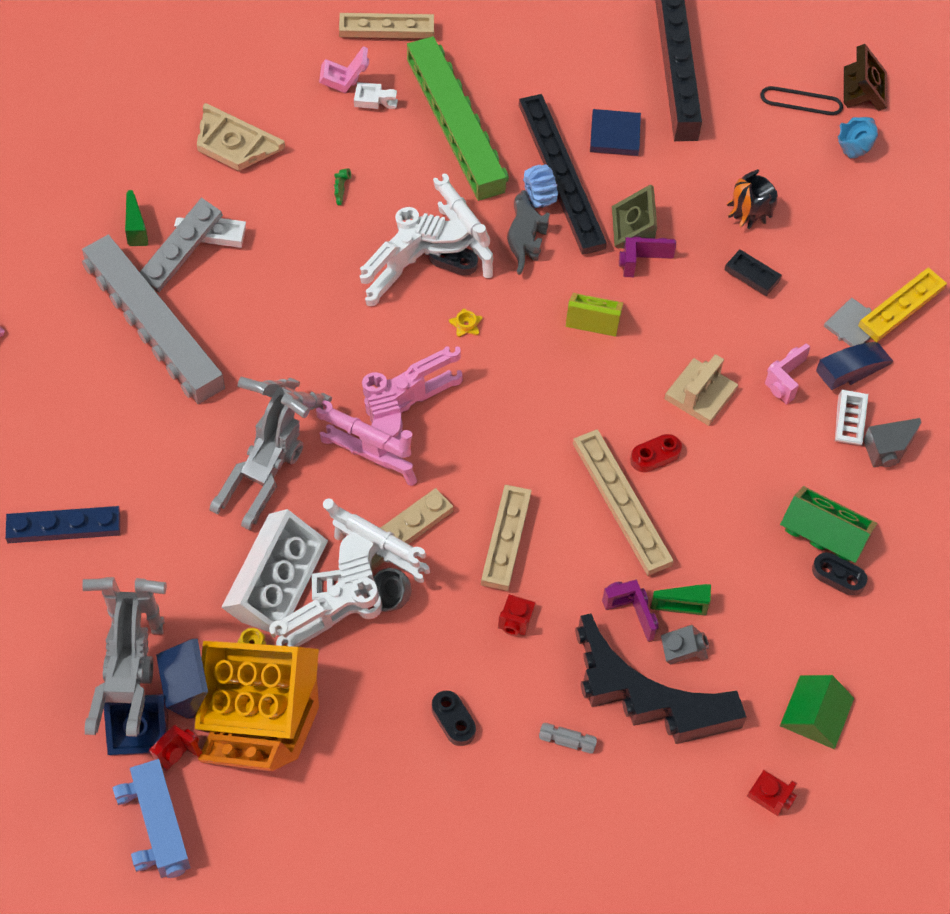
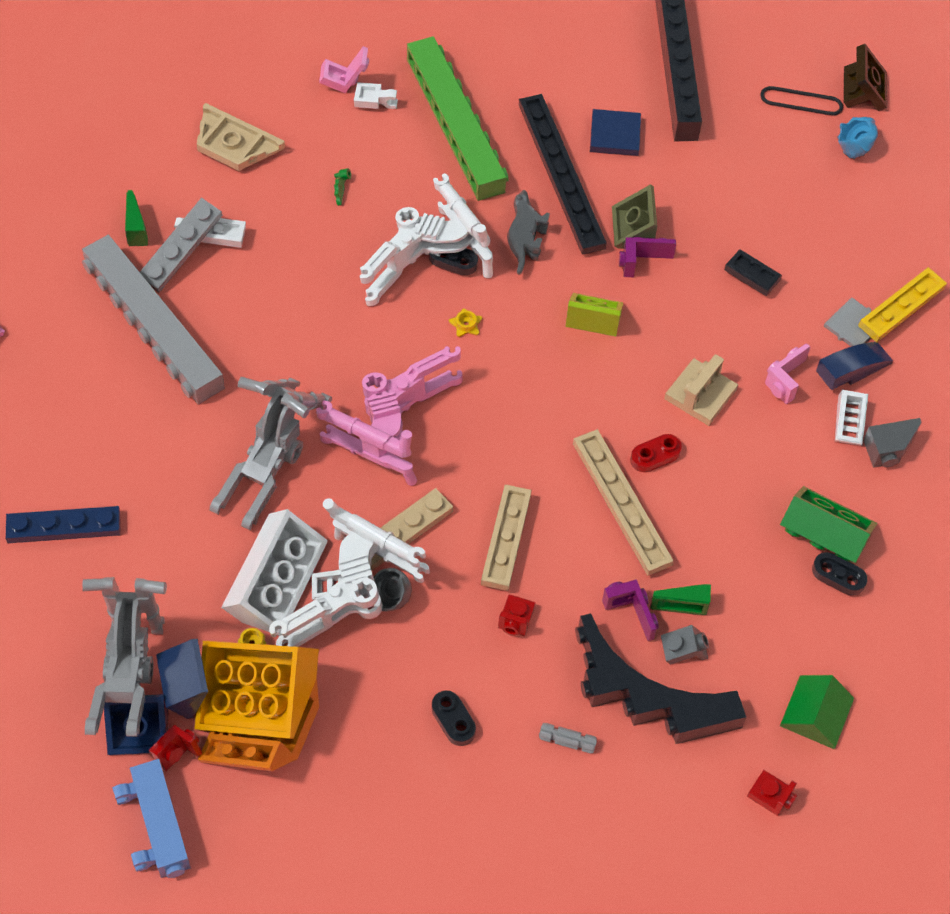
tan plate [339,13,434,38] -> none
light blue gear [523,164,558,208] -> none
black hair [726,169,778,229] -> none

